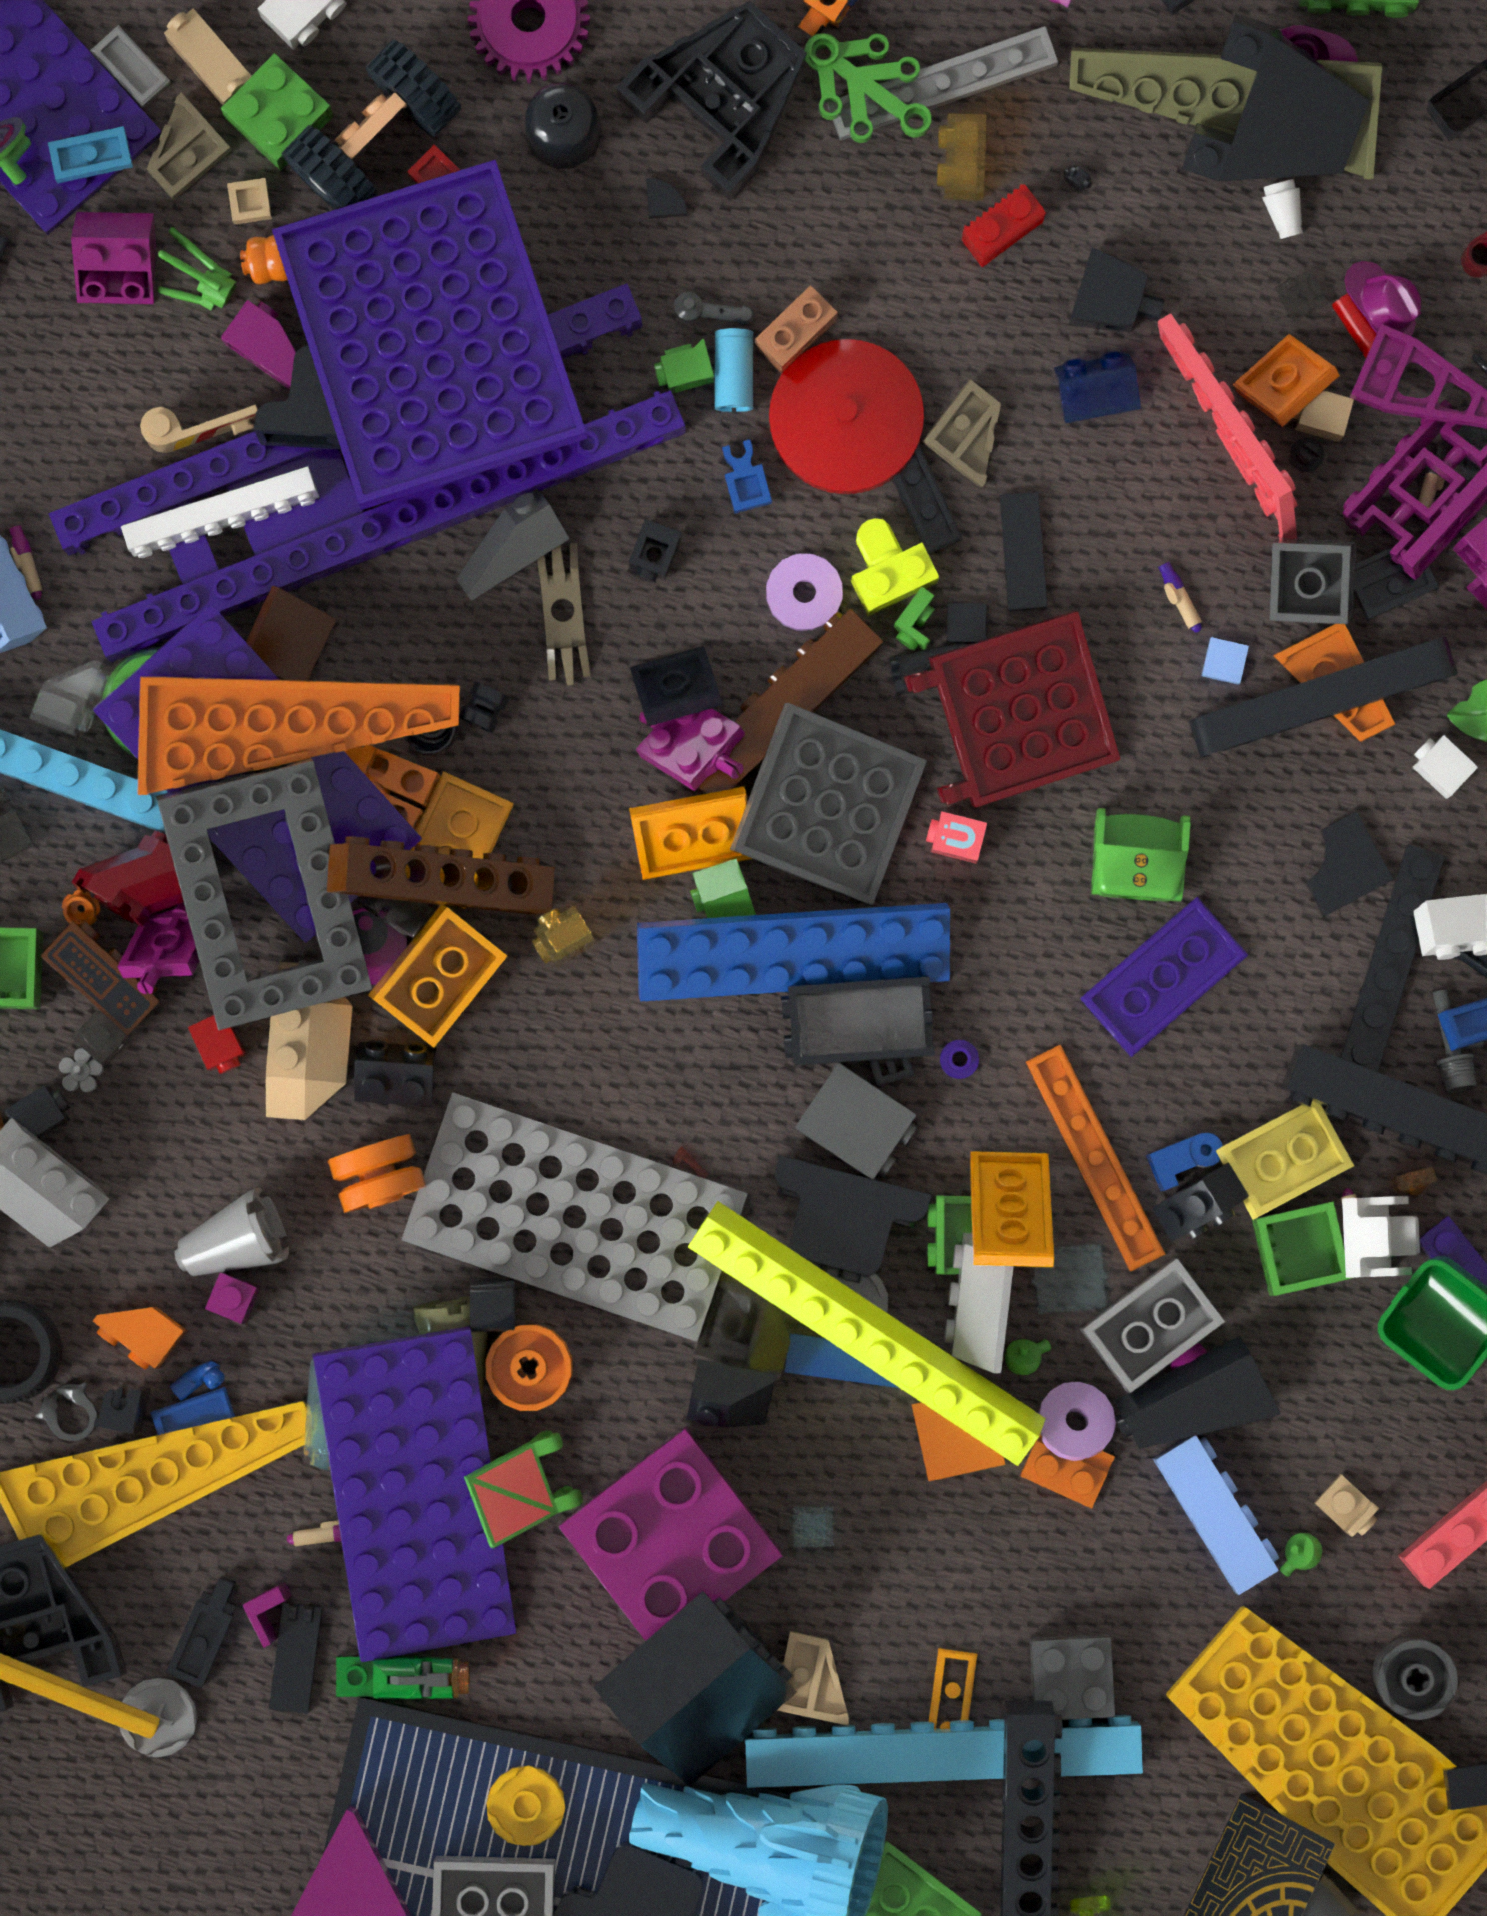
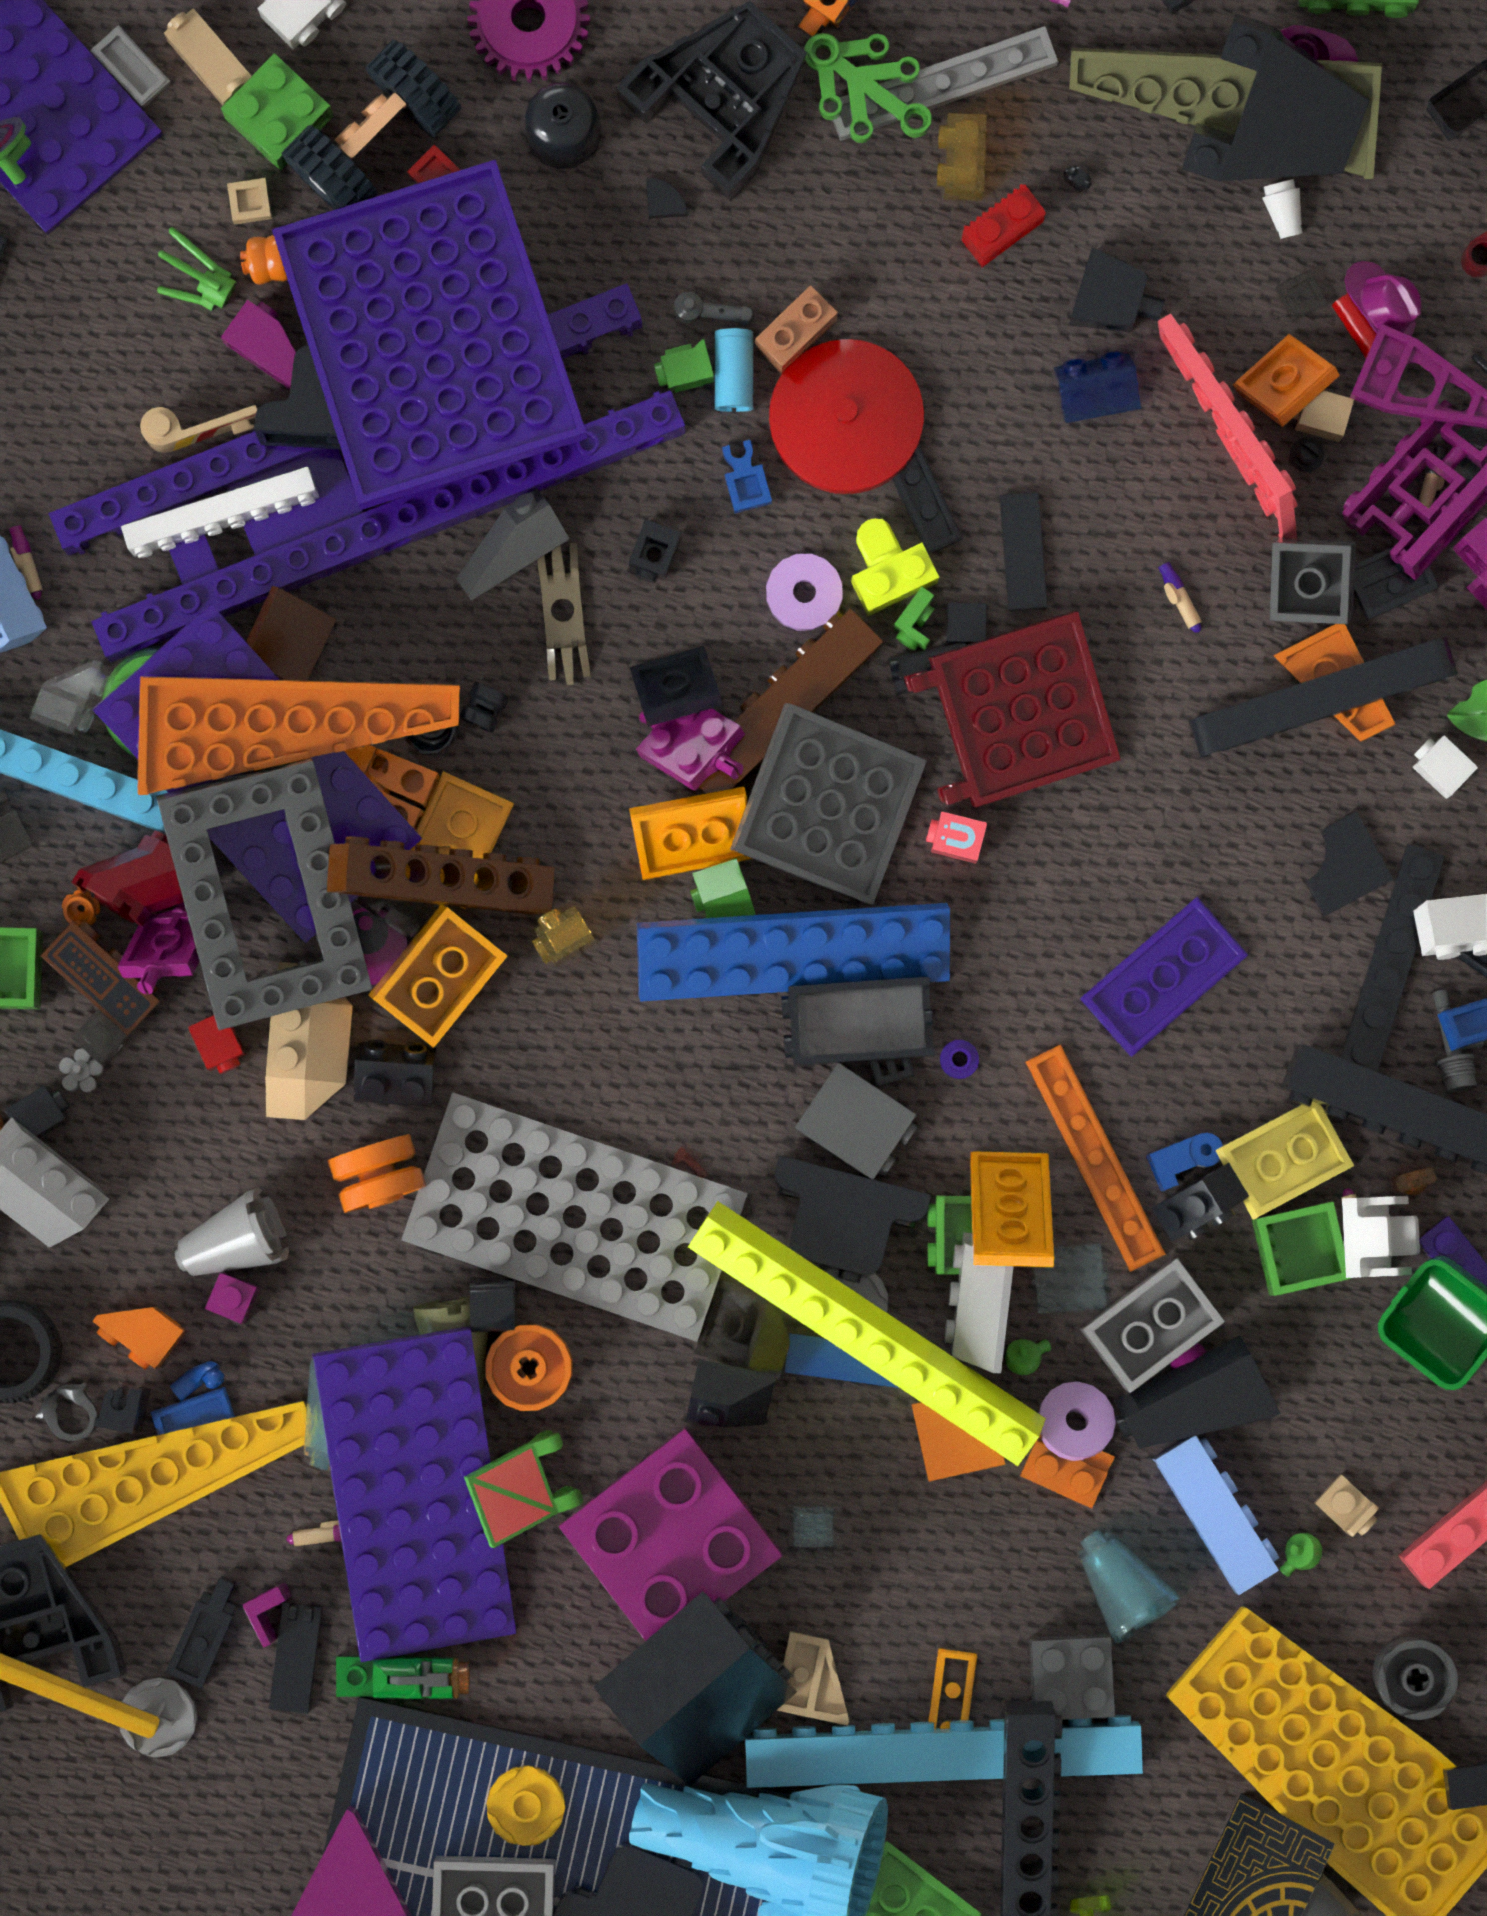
dark azure plate [48,126,133,183] -> none
magenta slope [71,212,156,304] -> none
dark tan wing [147,92,232,201] -> none
dark tan wing [922,380,1001,487] -> none
bright green piece [1091,808,1191,902] -> none
light blue tile [1201,637,1249,685] -> none
none -> clear light blue cone [1078,1530,1181,1644]

